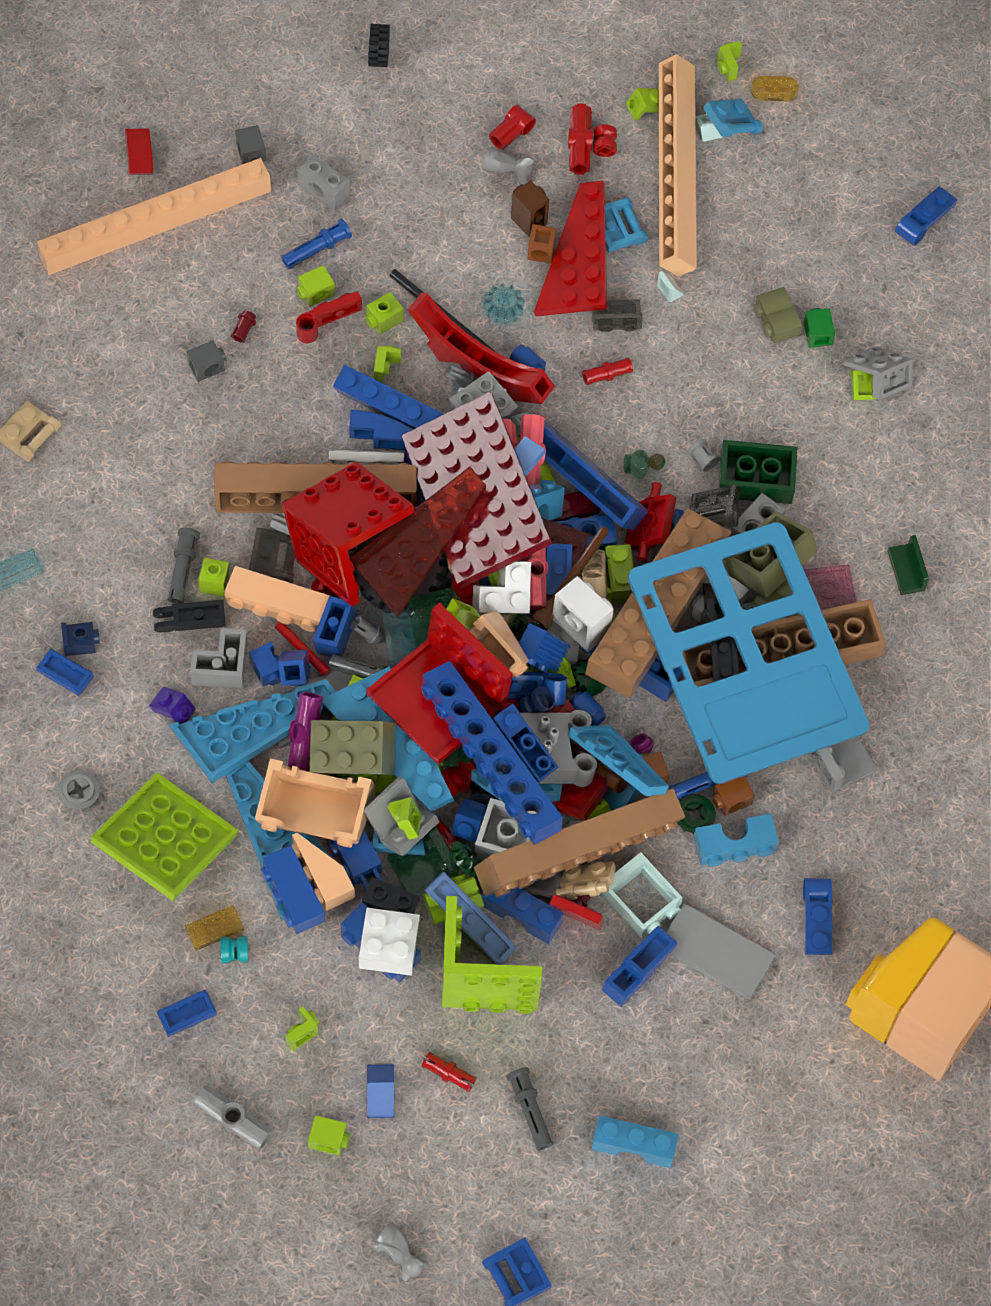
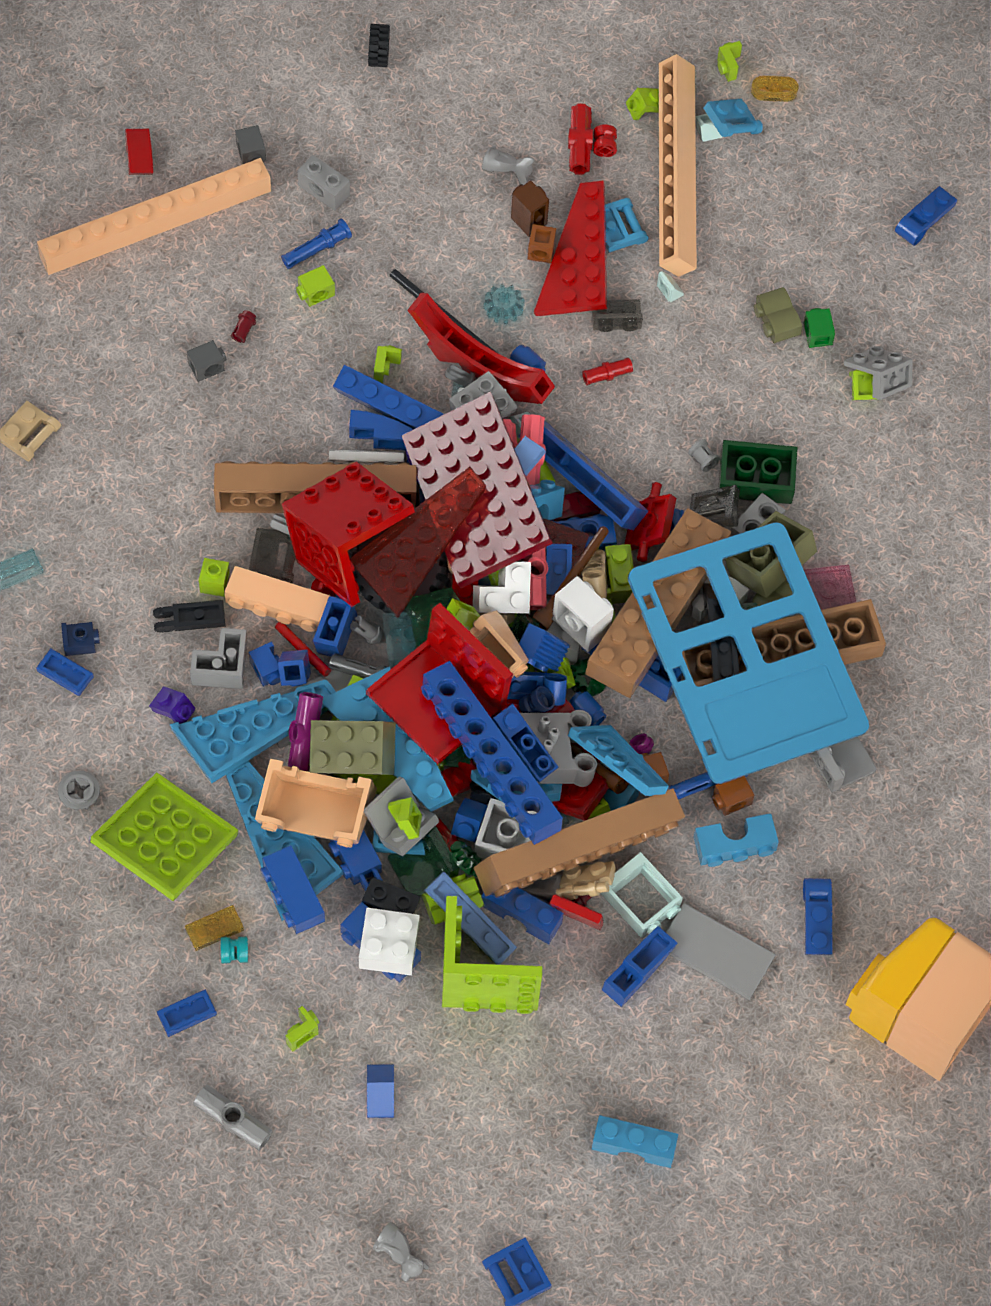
dark grey pin [168,527,200,604] -> none
light nougat slope [291,833,355,911] -> none
red plate [296,291,362,344] -> none
lime brick [308,1115,351,1156] -> none
lime brick [365,292,404,335] -> none
red pin [422,1052,477,1092] -> none
red piece [489,104,536,150] -> none
dark grey pin [506,1067,553,1151] -> none
clear green animal [624,449,666,480] -> none
dark green gear [677,795,716,835] -> none
dark green panel [887,535,929,595] -> none

